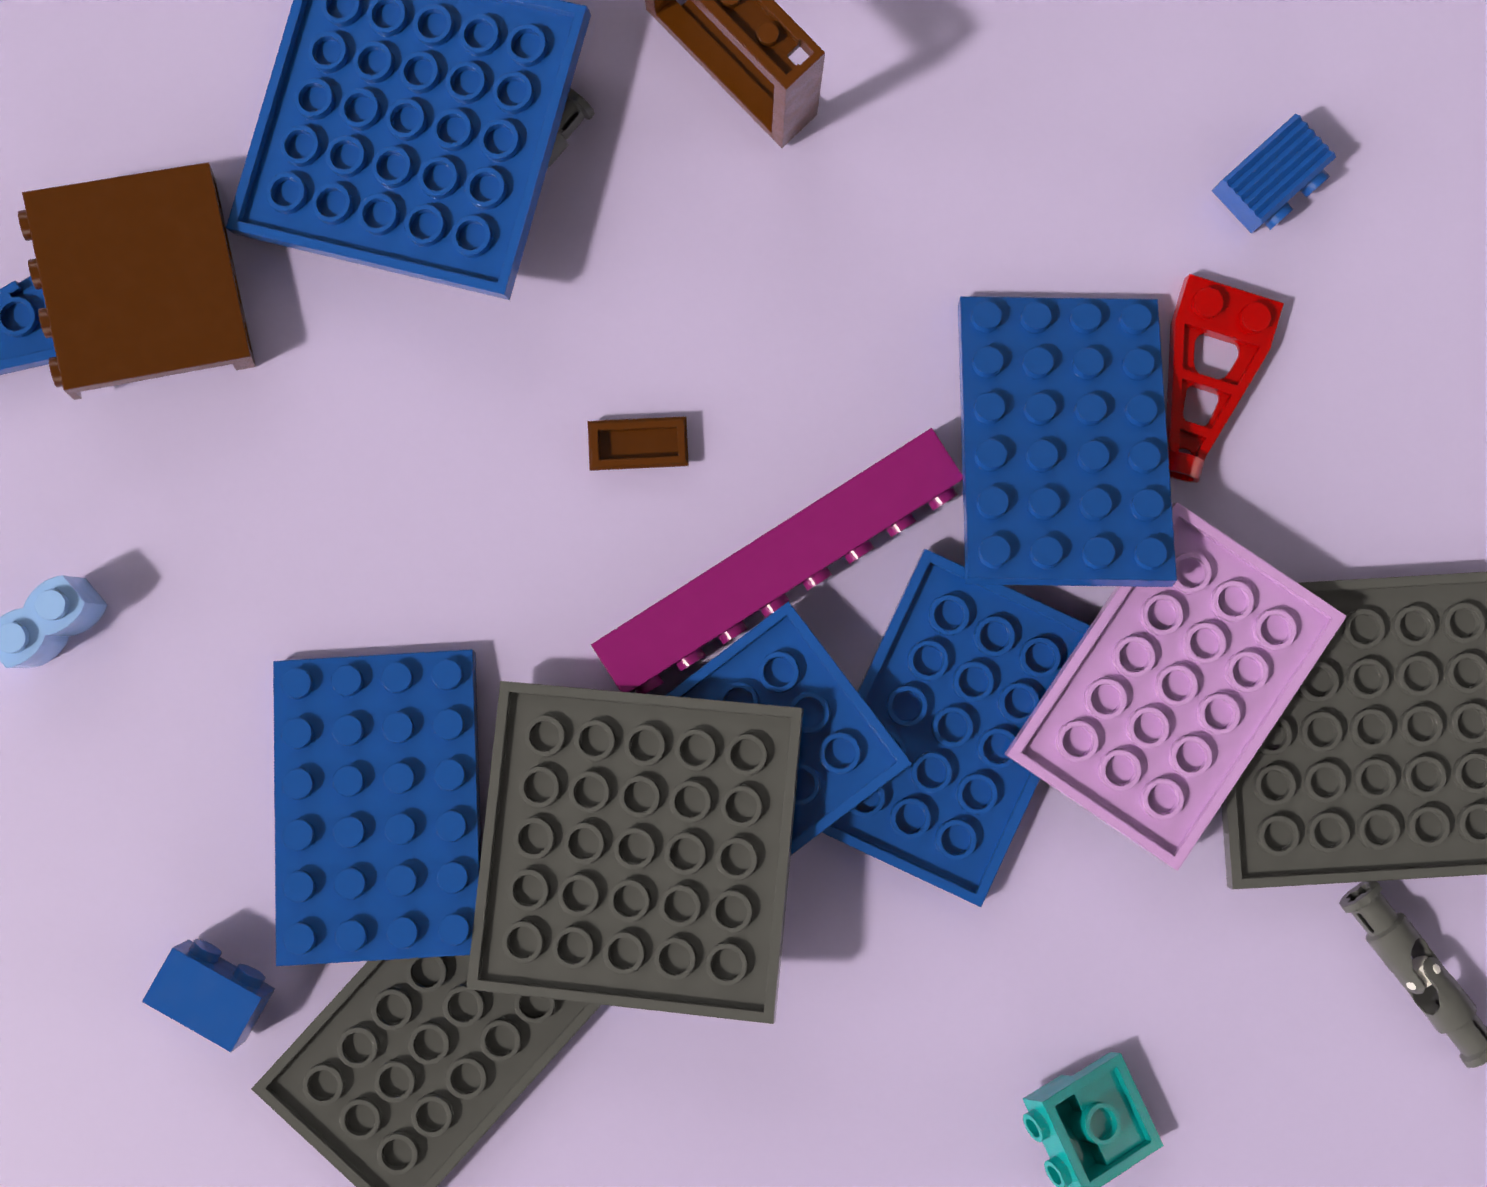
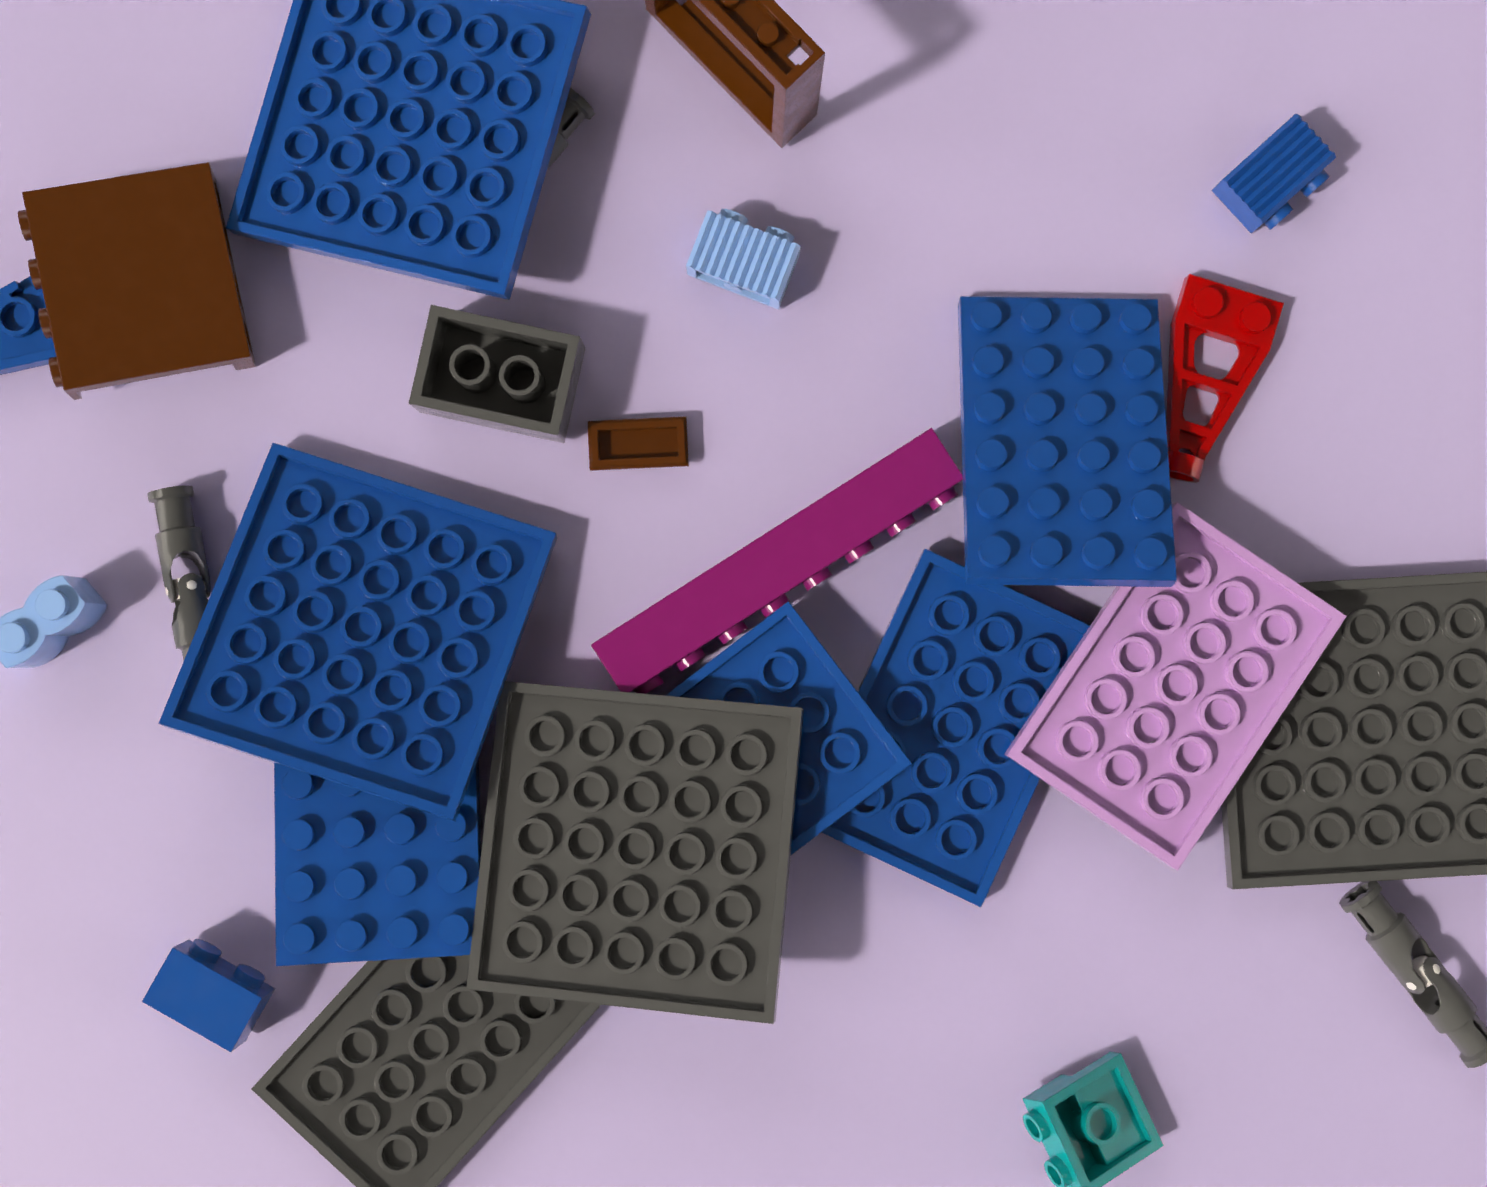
none -> dark grey piece [147,486,211,661]
none -> blue plate [158,443,557,822]
none -> dark grey brick [409,305,585,443]
none -> light blue brick [686,209,801,310]

